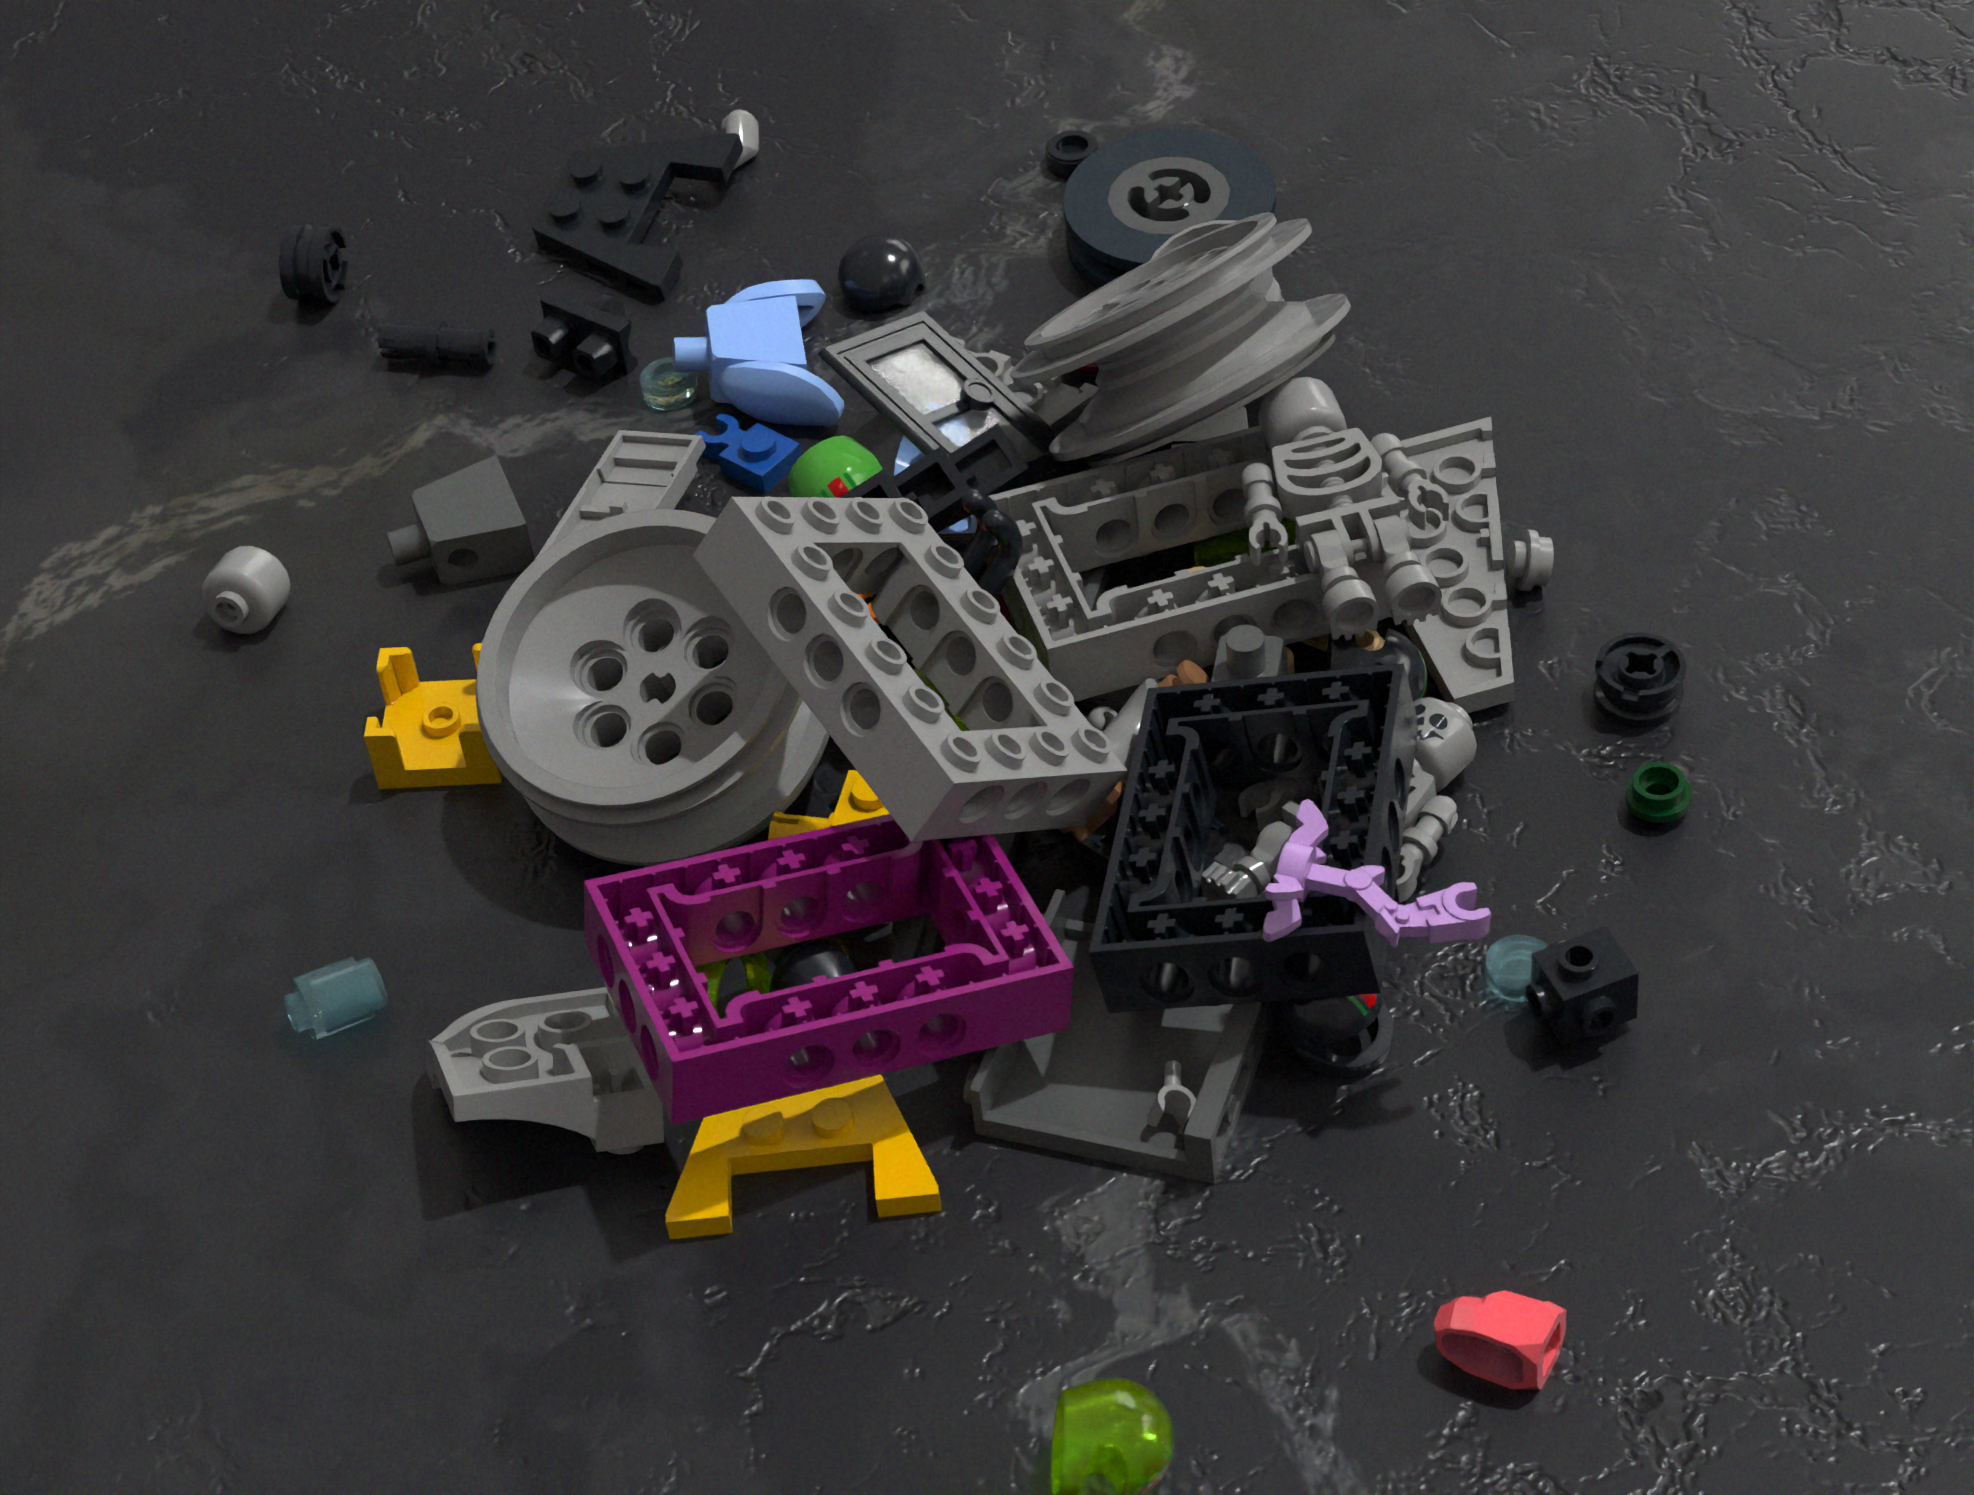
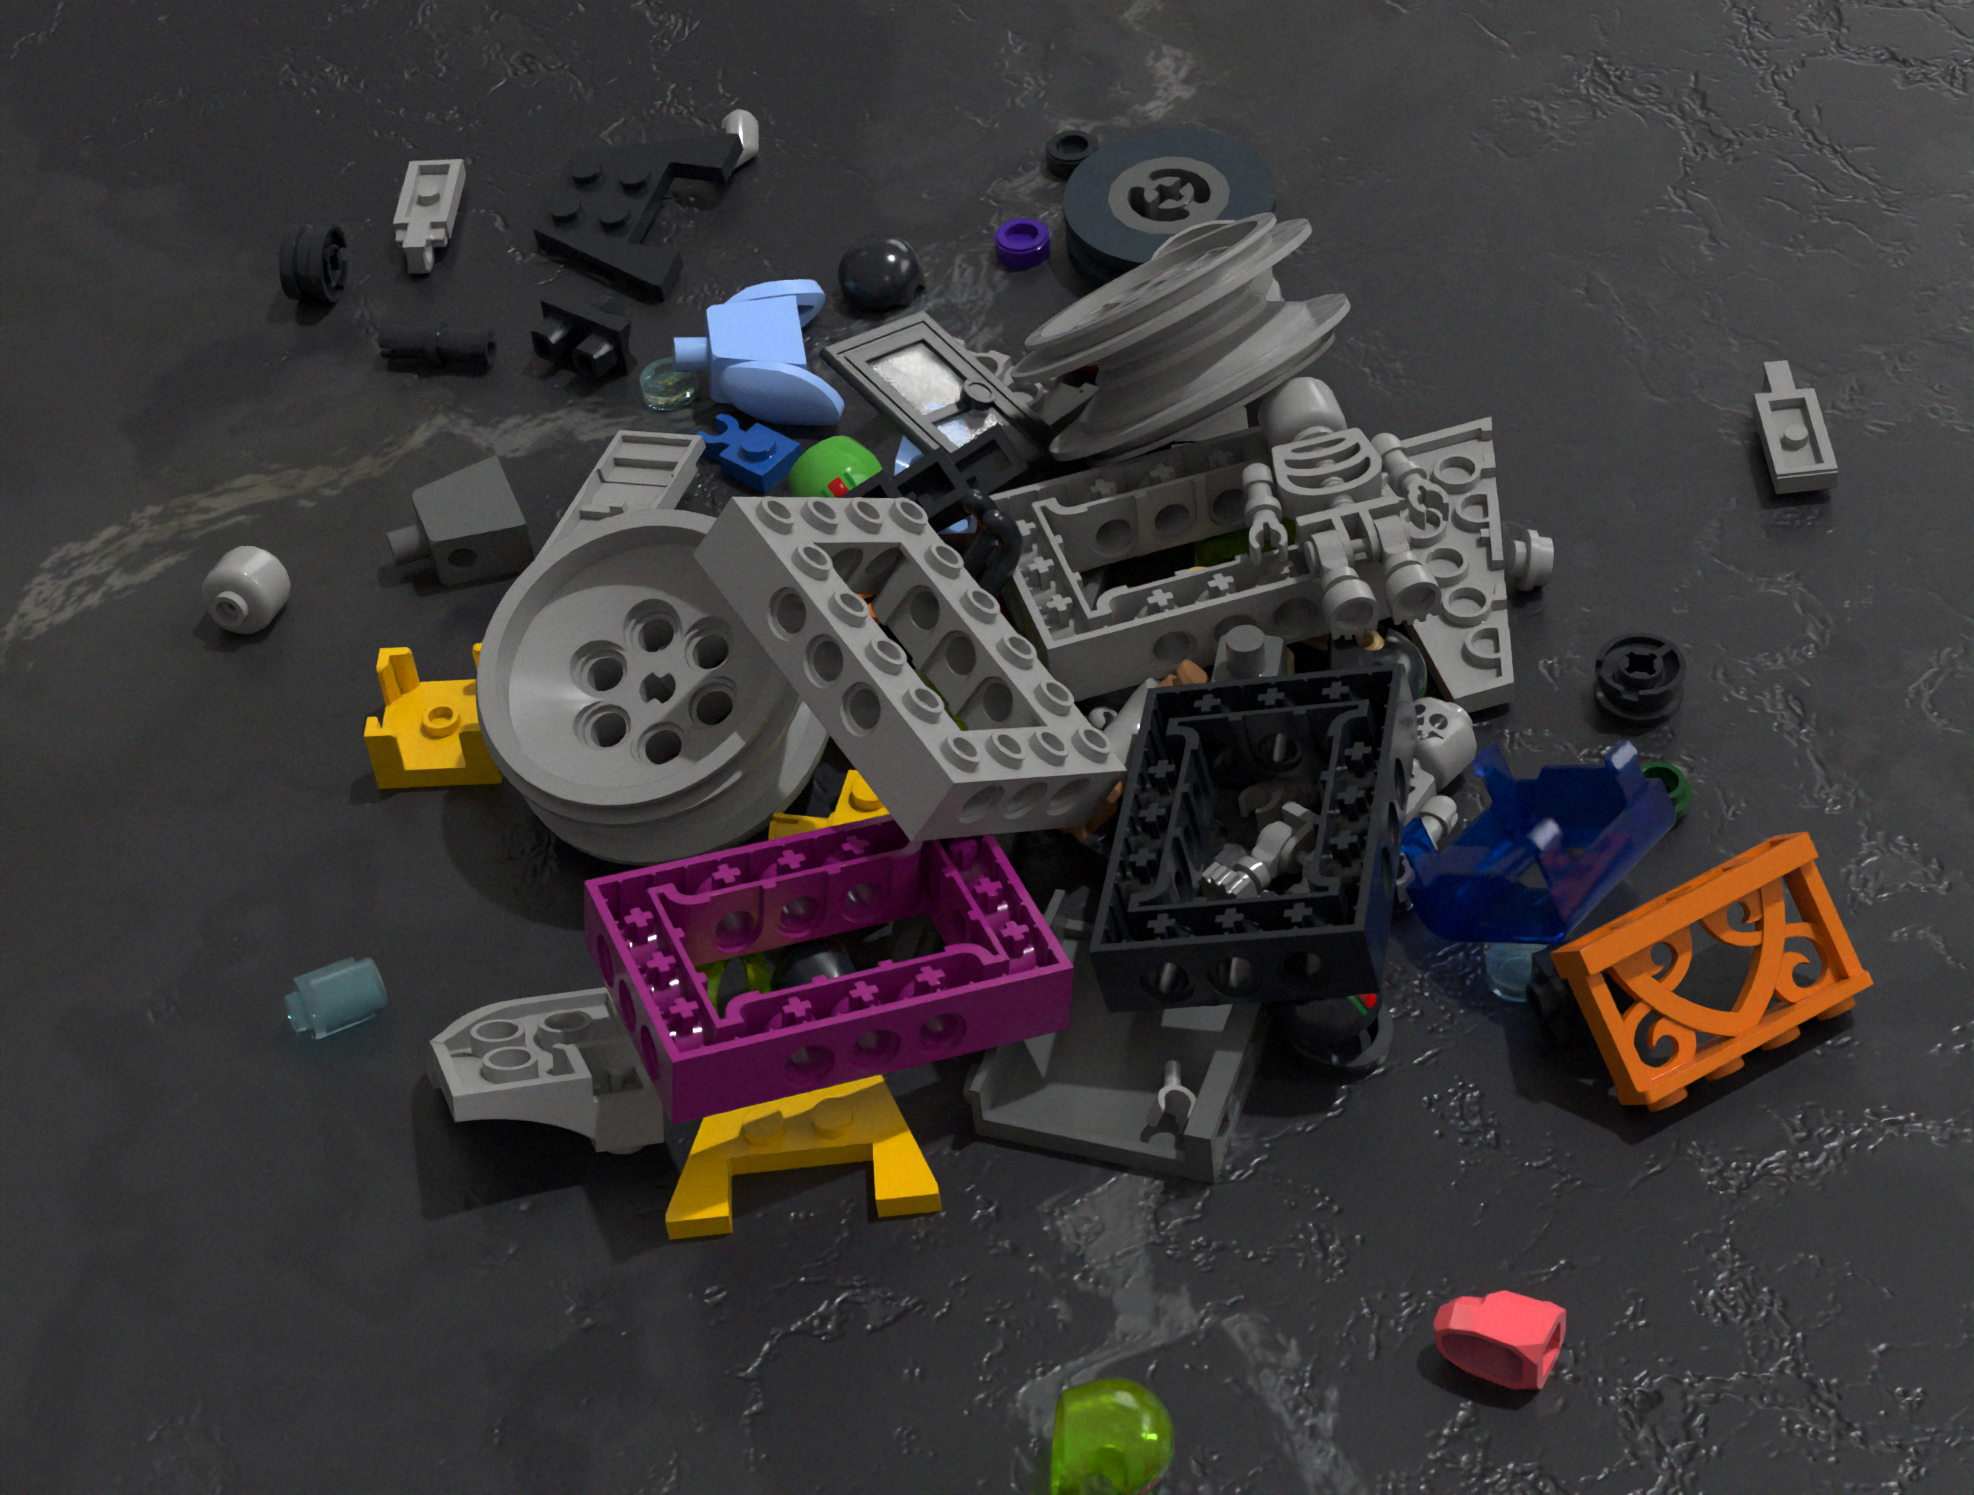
lavender piece [1263,799,1491,948] -> none
none -> light grey hinge [393,159,466,274]
none -> dark purple tile [994,218,1051,269]
none -> clear blue piece [1401,740,1676,945]
none -> orange fence [1549,831,1874,1112]
none -> light grey hinge [1753,360,1838,494]

